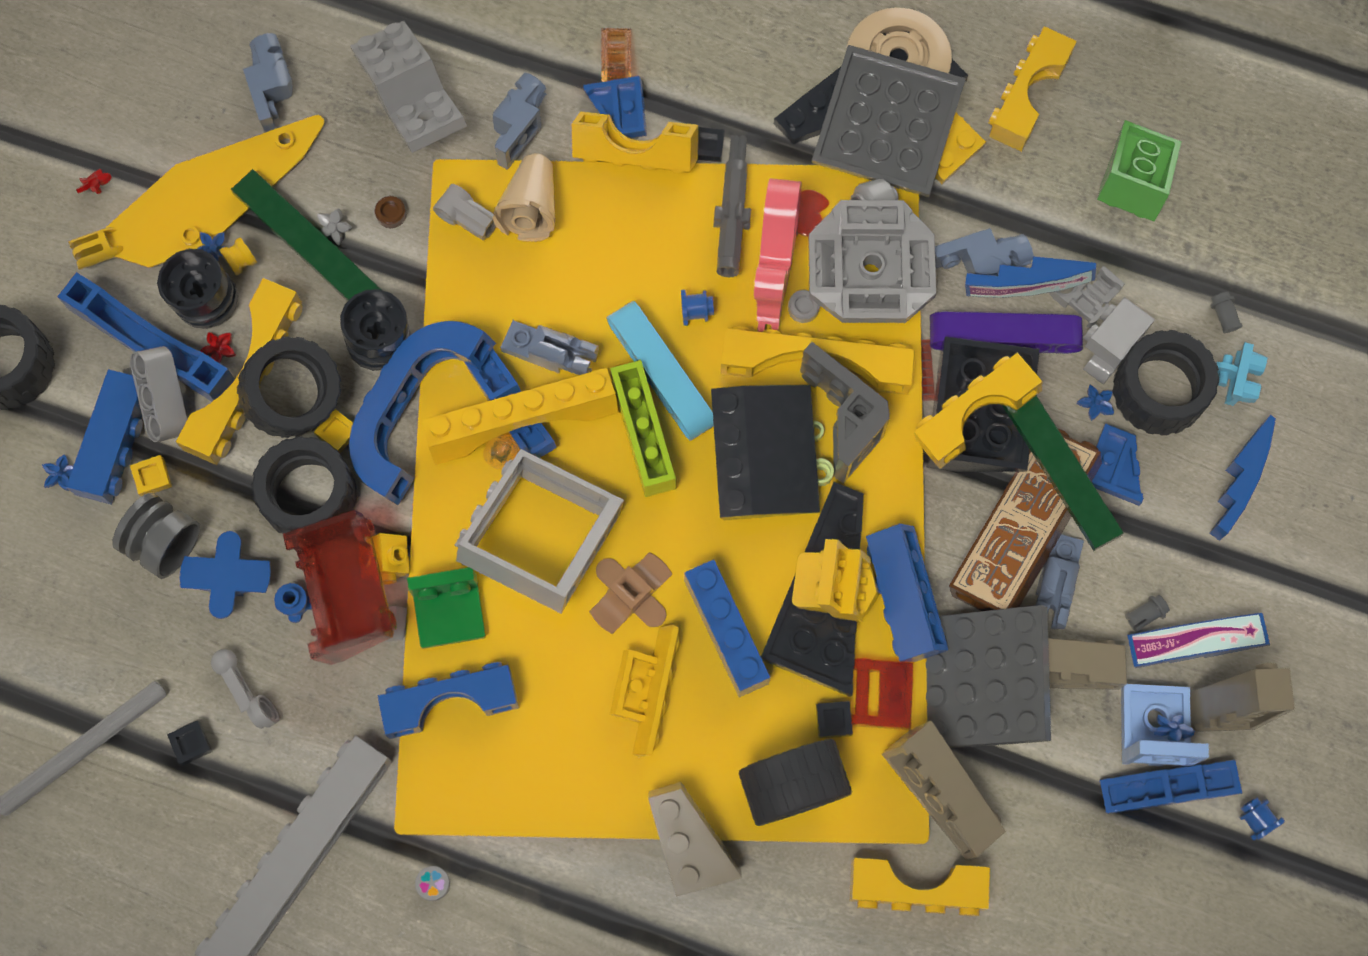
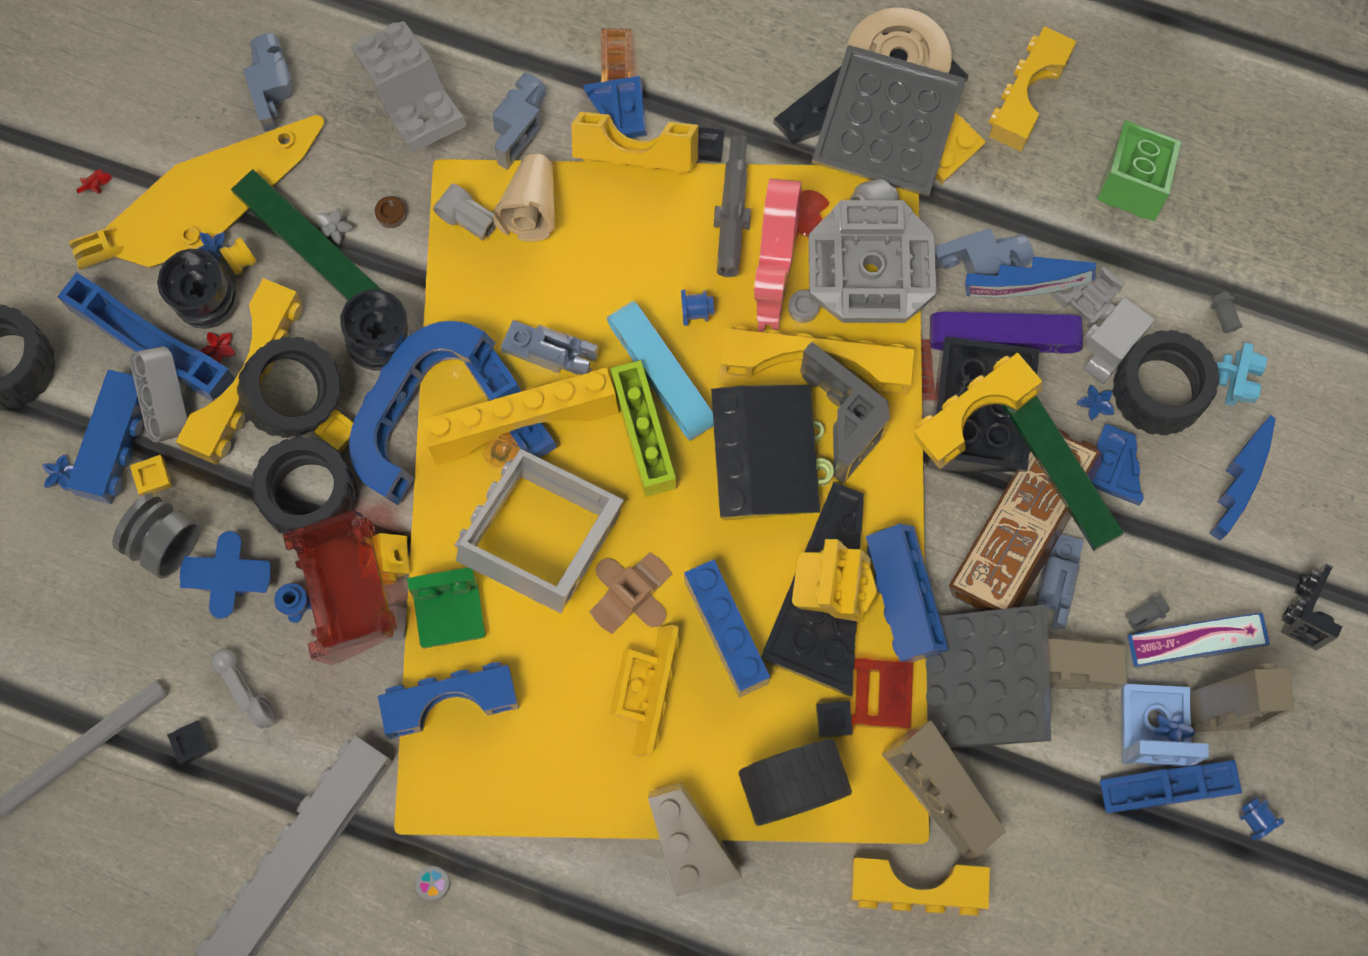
none -> black bracket [1281,563,1343,651]

